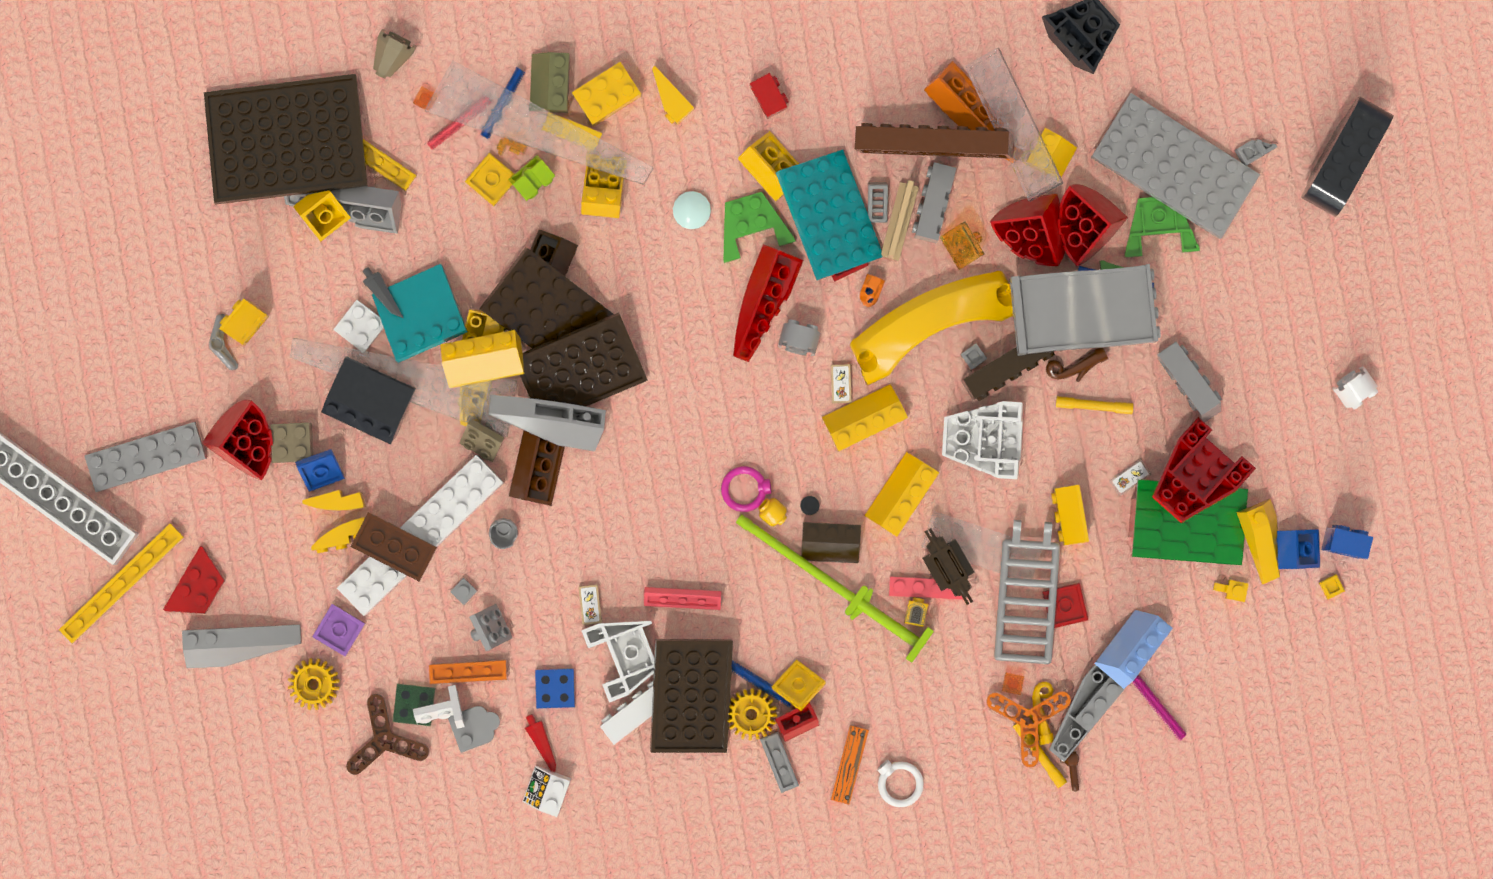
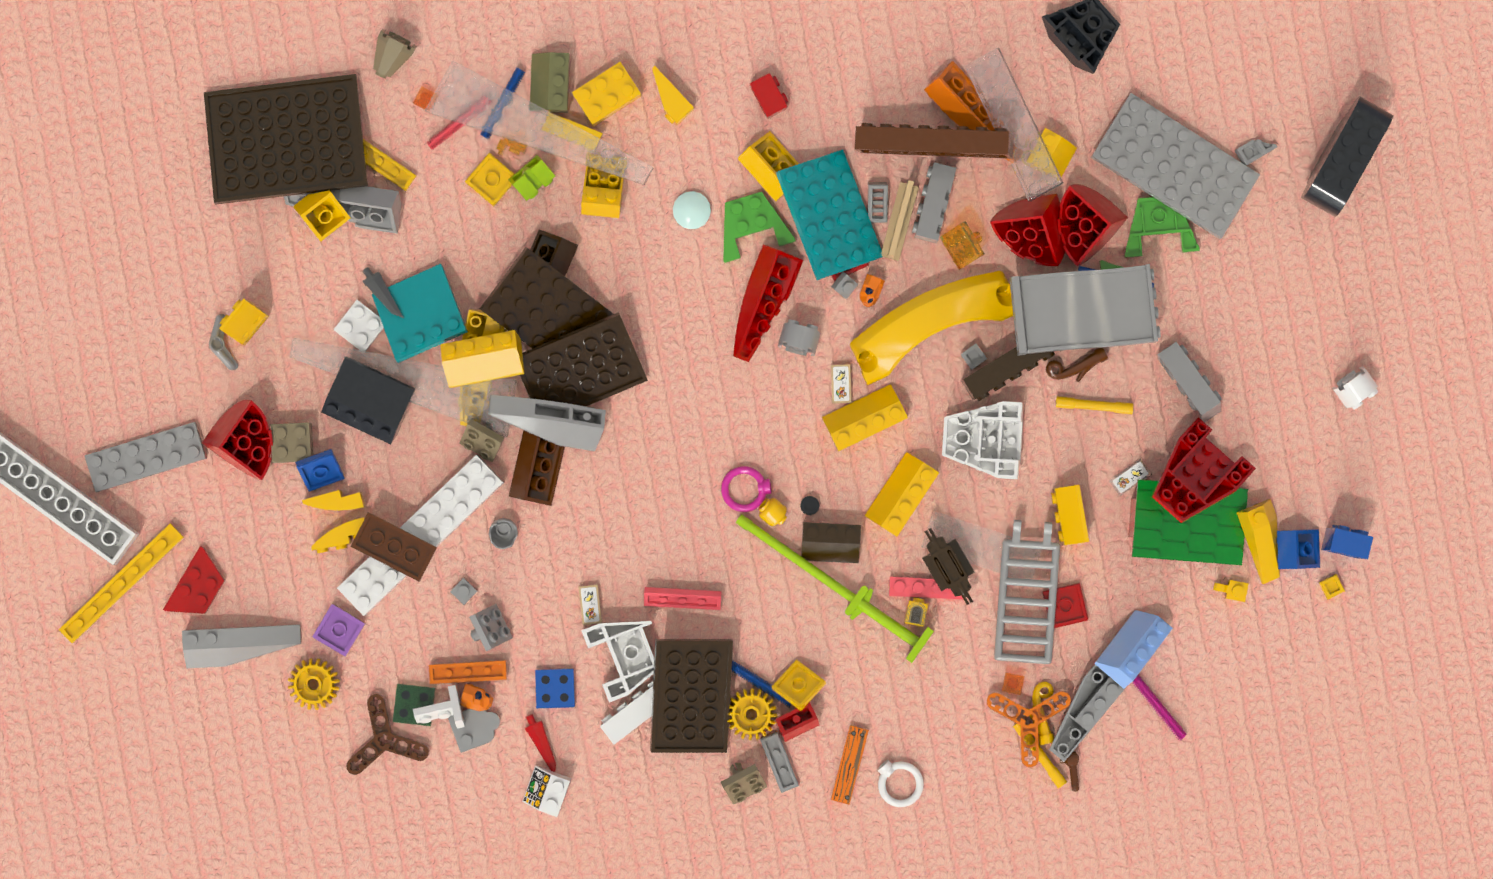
none -> orange rock [461,684,493,711]
none -> dark tan plate [721,763,767,805]
none -> light grey plate [831,272,858,299]

